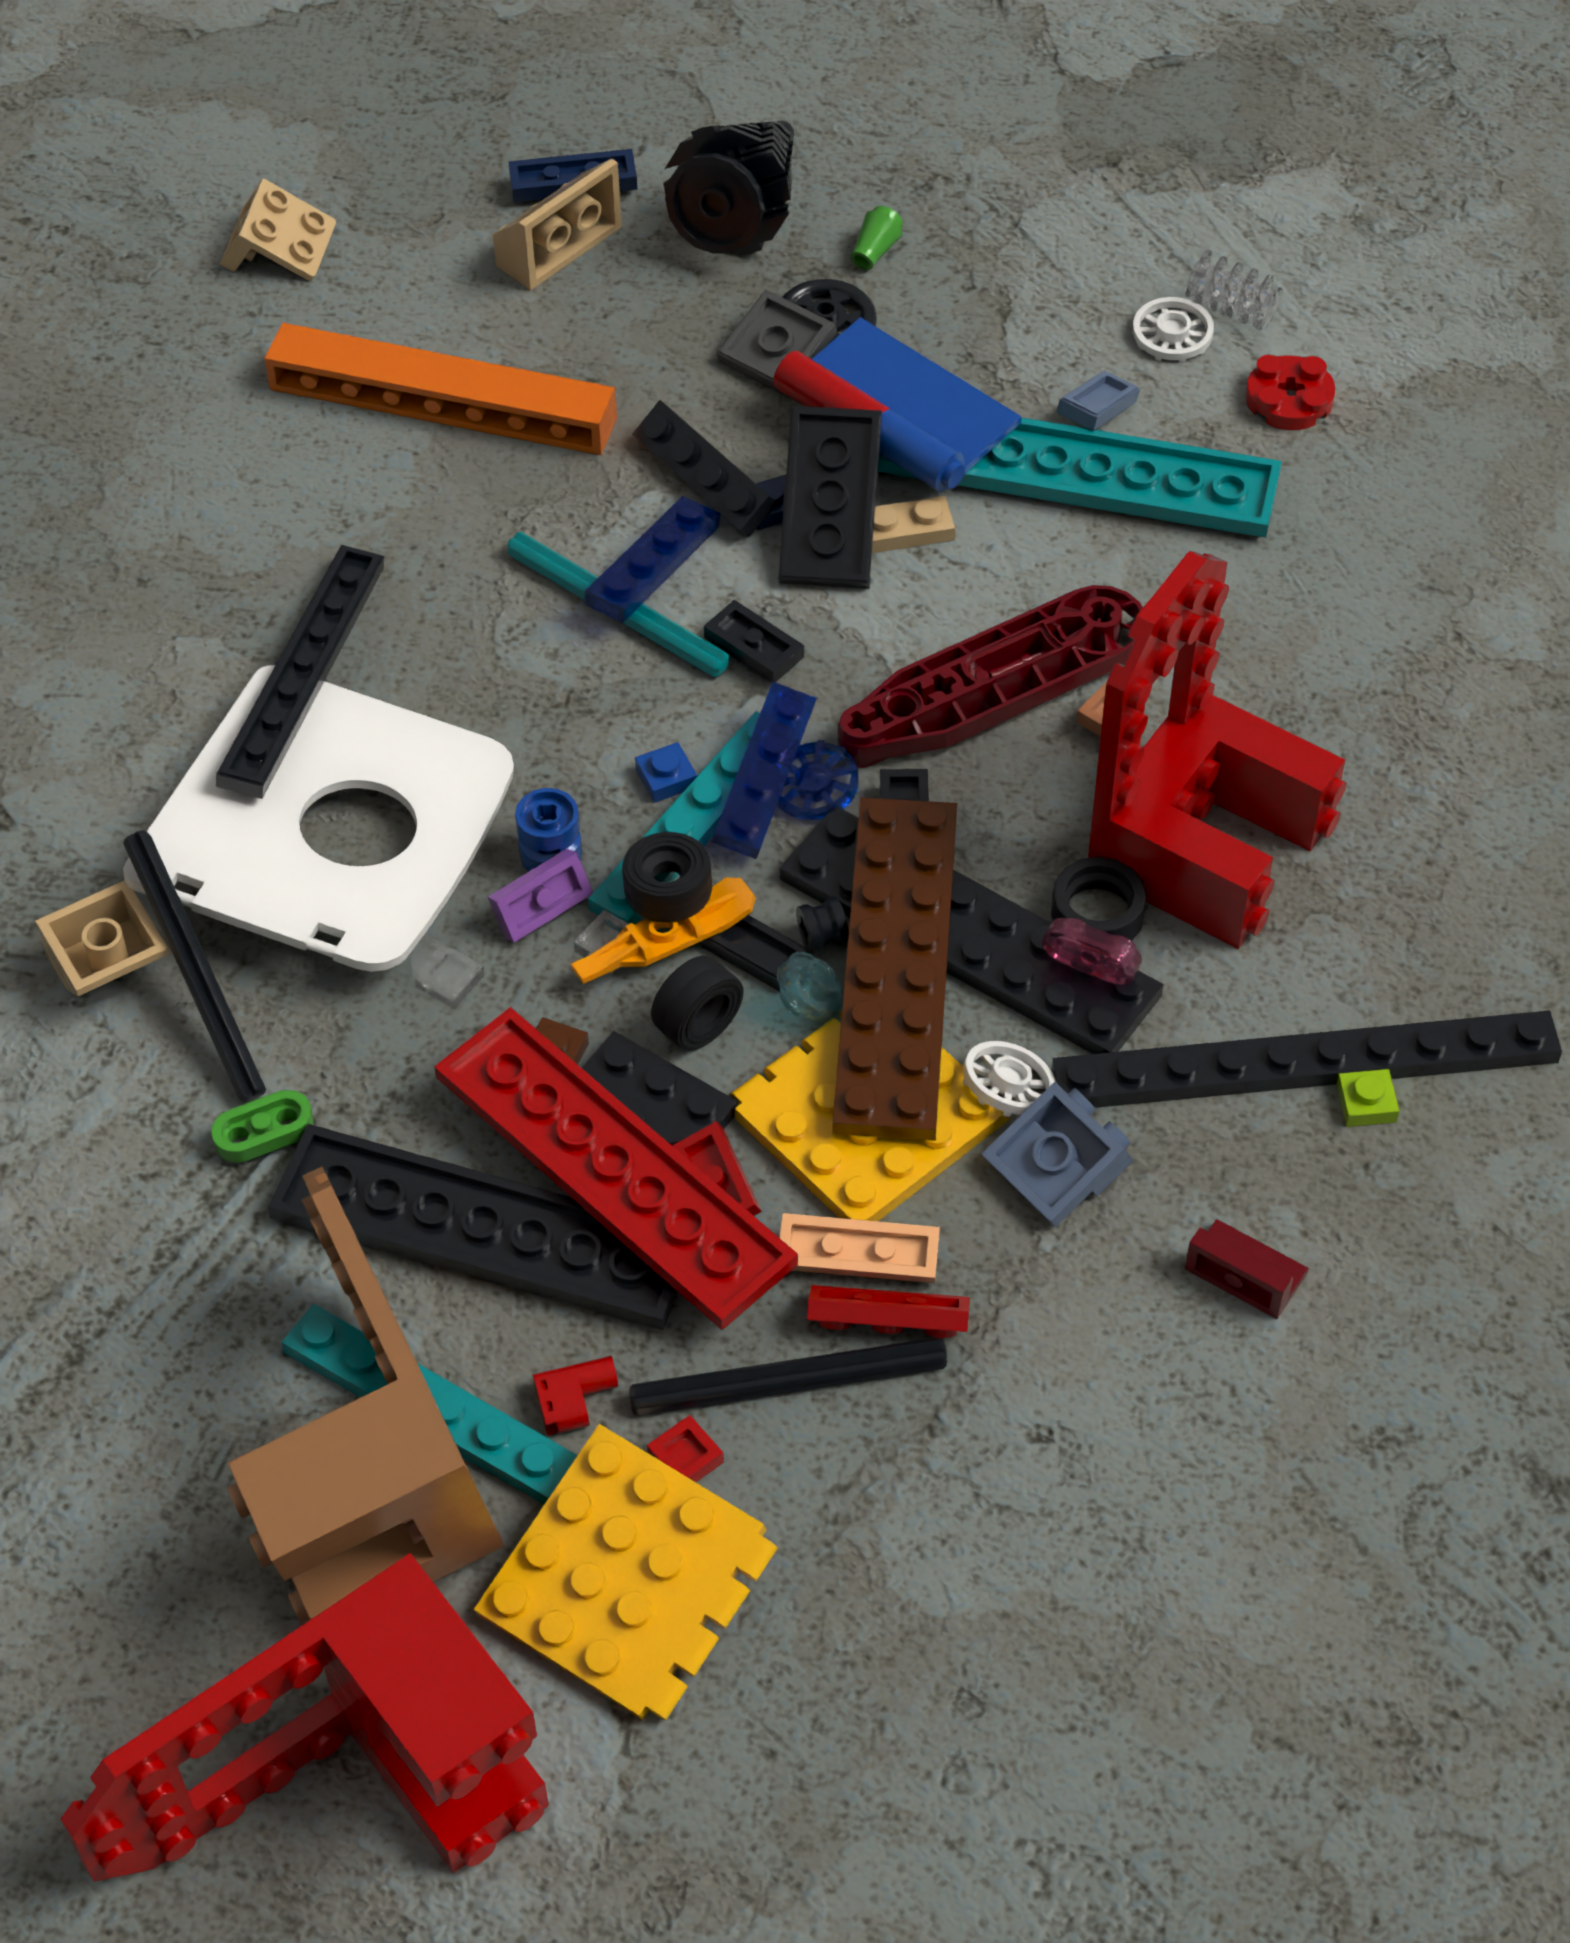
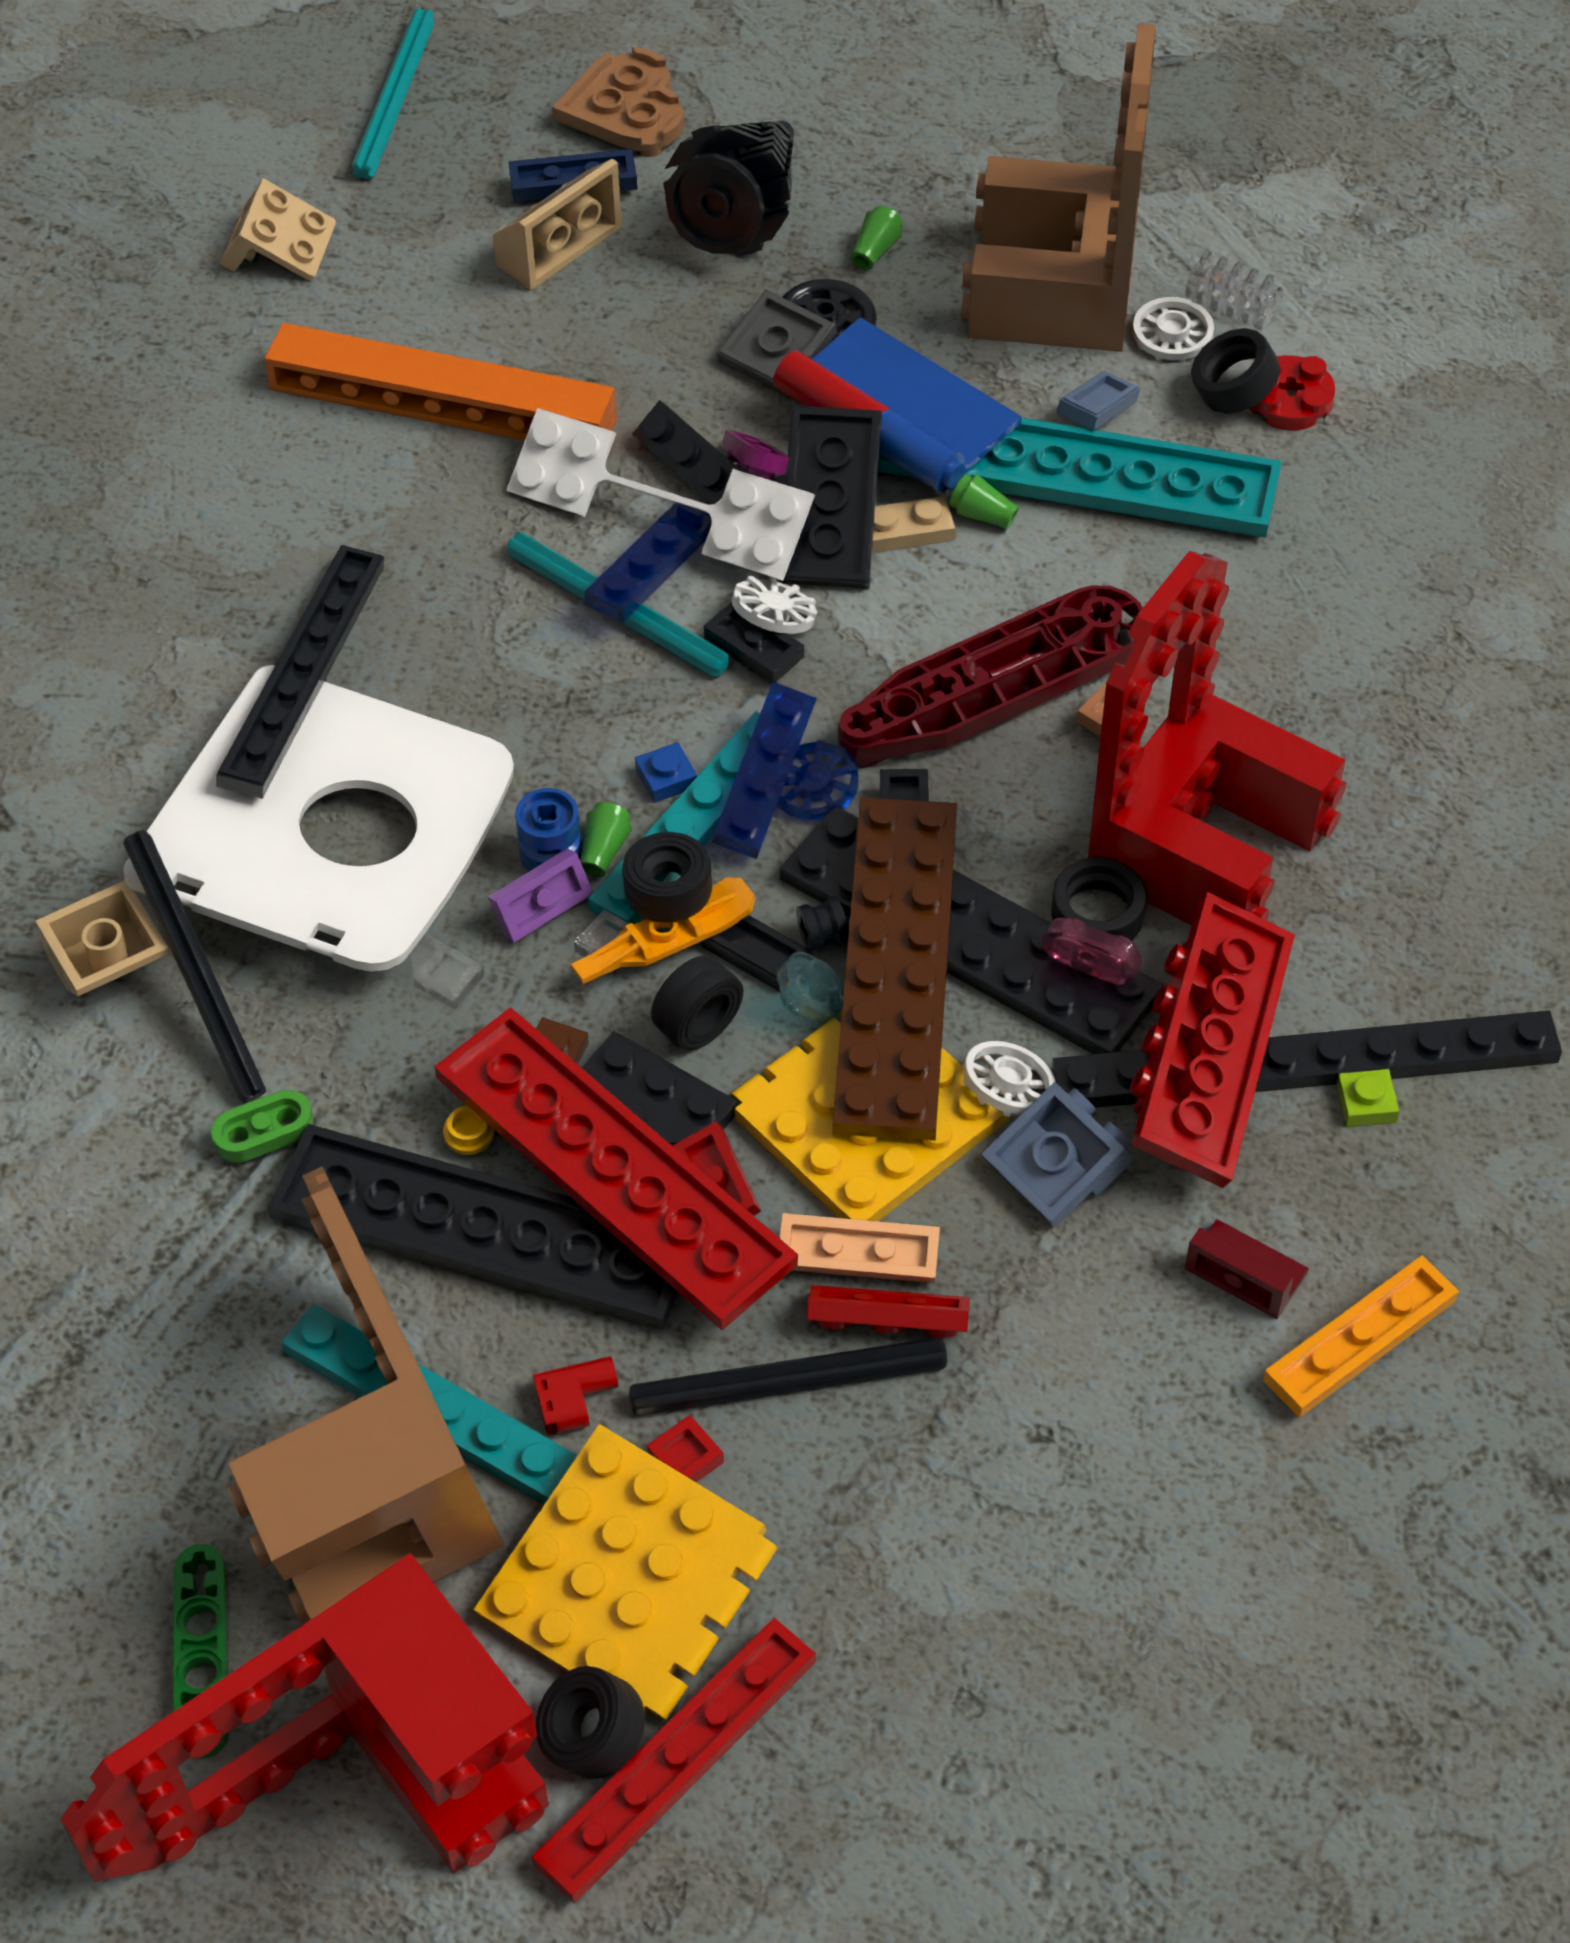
none -> green beam [173,1544,229,1759]
none -> teal axle [352,8,435,180]
none -> yellow plate [443,1105,495,1155]
none -> white hinge [506,408,815,581]
none -> red plate [532,1617,816,1904]
none -> black tyre [535,1666,645,1779]
none -> medium nougat plate [552,47,685,157]
none -> bright green cone [580,802,632,877]
none -> magenta plate [721,430,790,481]
none -> white wheel [731,576,817,634]
none -> bright green cone [949,473,1019,530]
none -> medium nougat bracket [961,24,1156,352]
none -> red plate [1129,892,1295,1188]
none -> black tyre [1191,328,1281,414]
none -> light orange plate [1263,1255,1459,1418]

